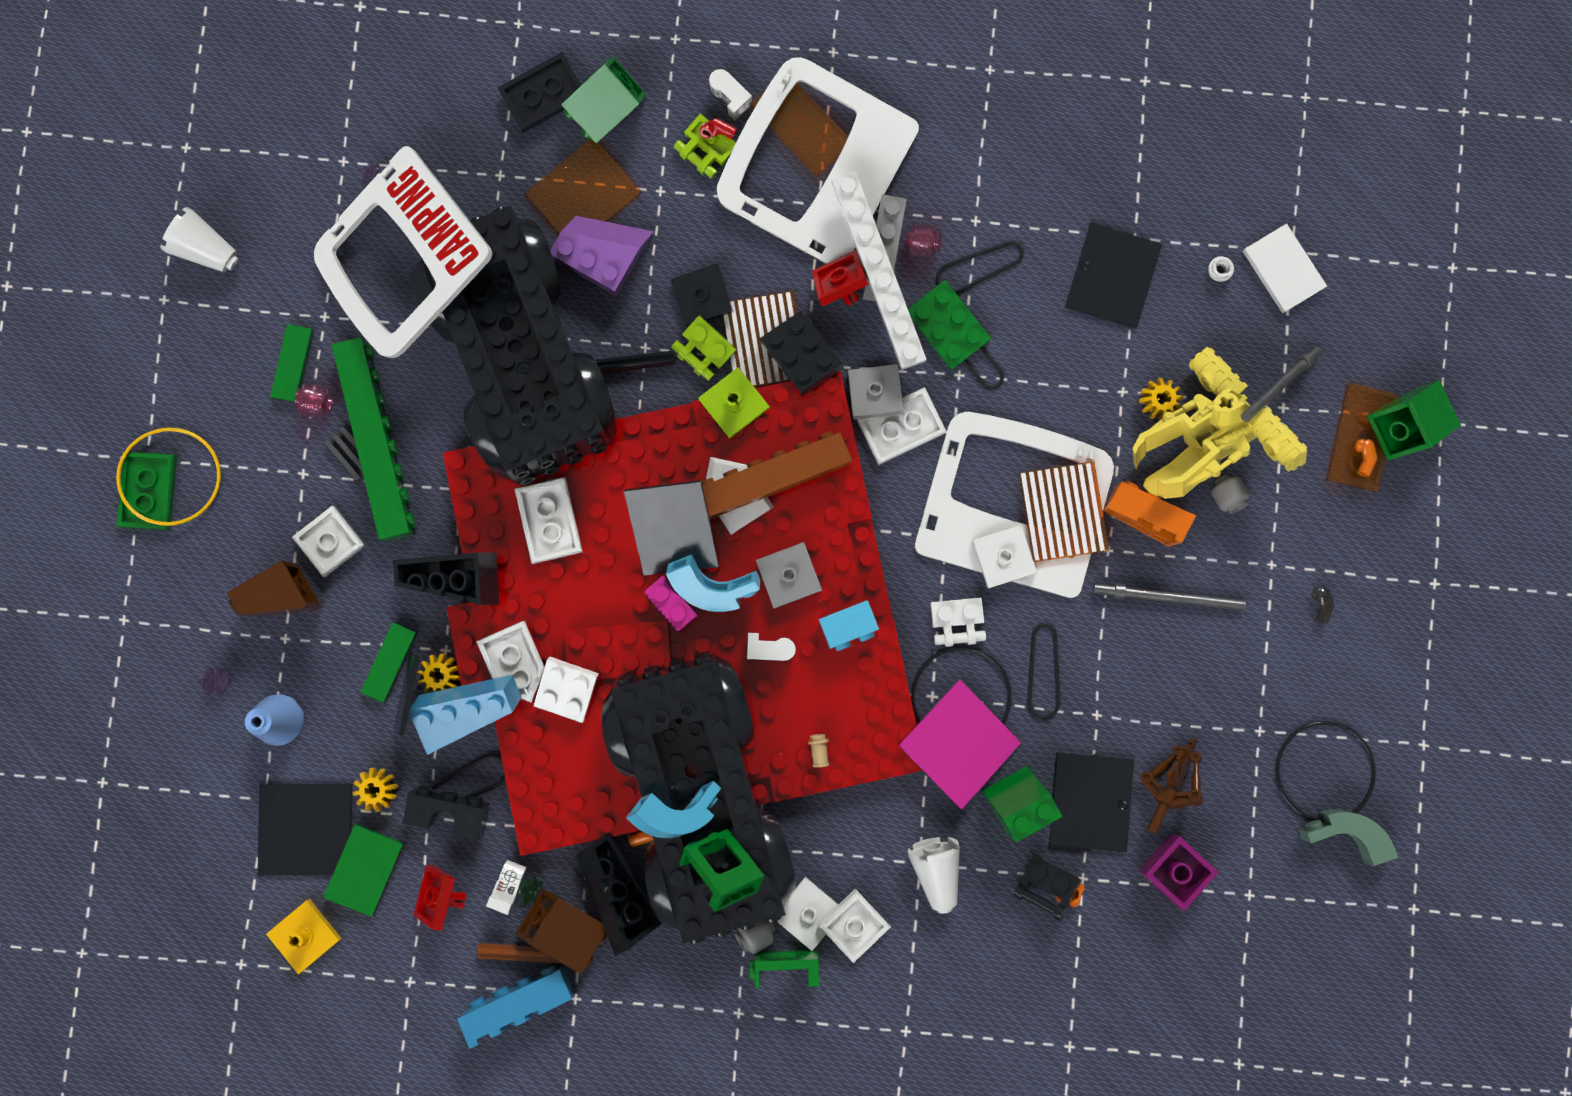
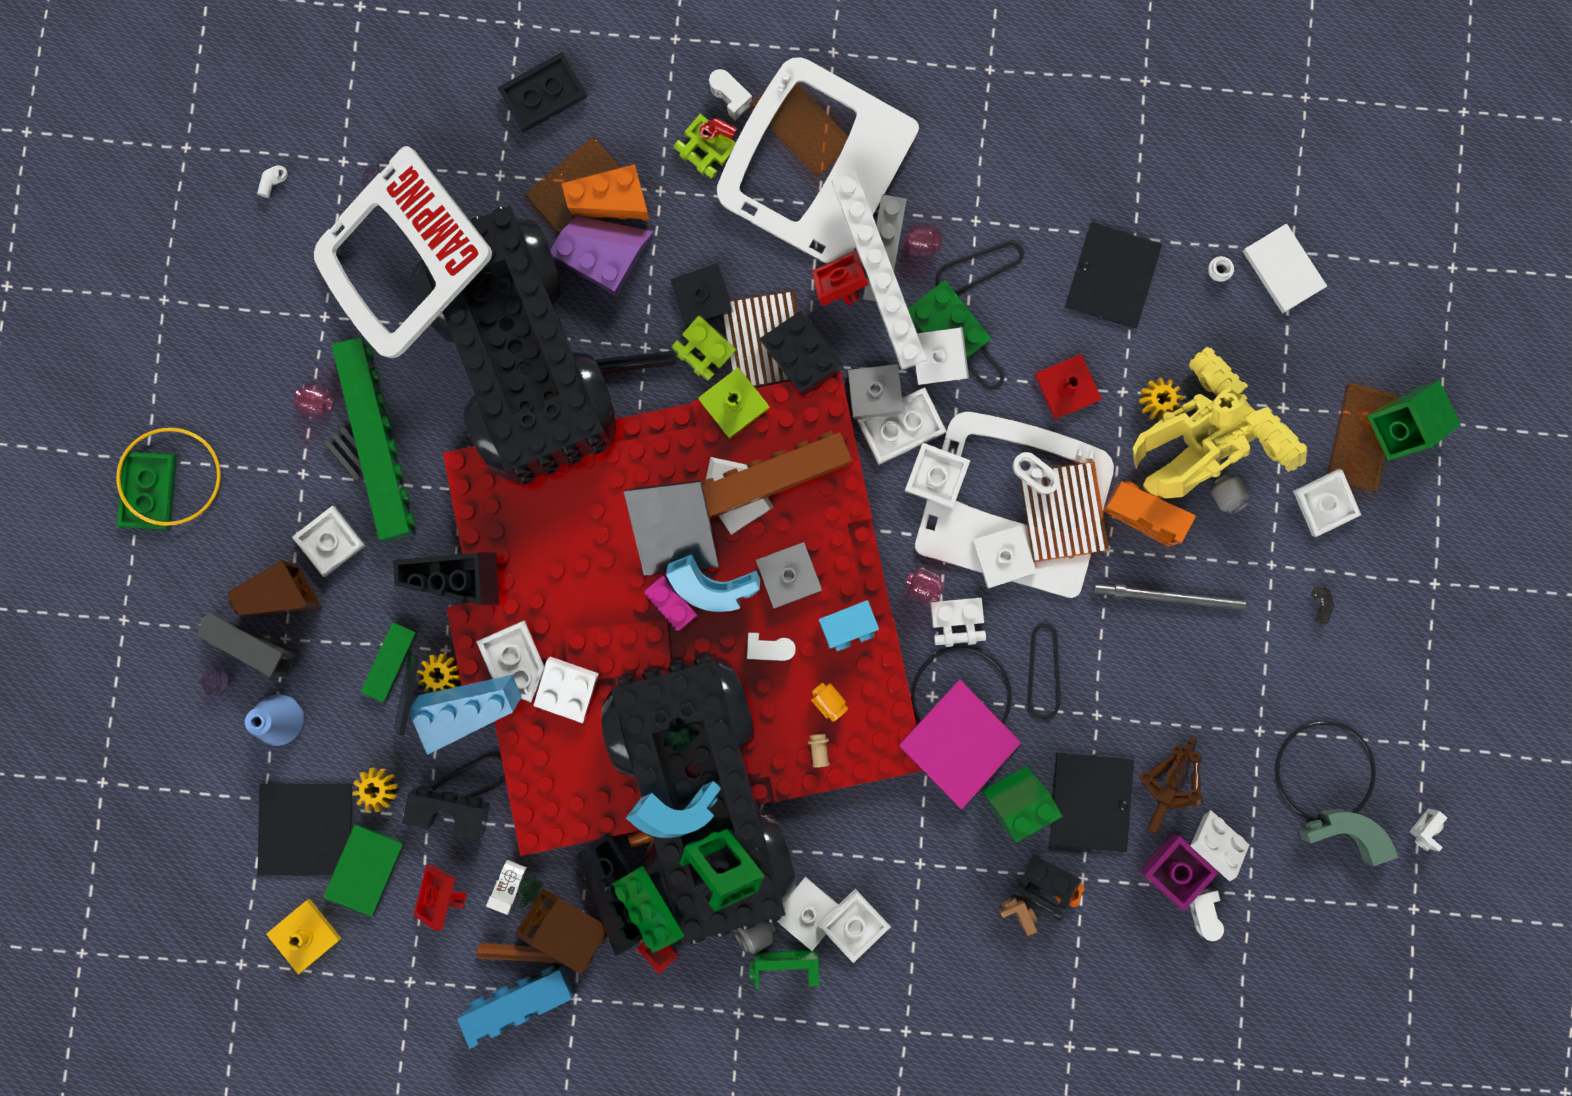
white cone [160,207,239,272] -> none
green tile [270,324,314,403] -> none
white tile [515,477,583,564] -> none
slope [561,55,646,143] -> none
white cone [907,837,960,914] -> none
flat silver bar [1241,347,1321,422] -> none
orange arm [1355,439,1377,477] -> none
none -> dark grey slope [197,613,299,677]
none -> white arm [257,165,288,198]
none -> orange wedge [562,164,650,221]
none -> green plate [612,866,684,953]
none -> red bracket [636,939,679,974]
none -> clear green plate [664,727,697,751]
none -> light orange brick [811,682,848,722]
none -> clear pink head [904,567,944,604]
none -> white plate [905,443,970,509]
none -> white plate [916,327,969,385]
none -> medium nougat bracket [997,898,1038,936]
none -> white plate [1012,452,1059,495]
none -> red tile [1034,354,1102,420]
none -> white plate [1190,810,1249,881]
none -> white leg [1190,887,1224,941]
none -> white plate [1293,469,1361,537]
none -> white bracket [1409,808,1447,852]

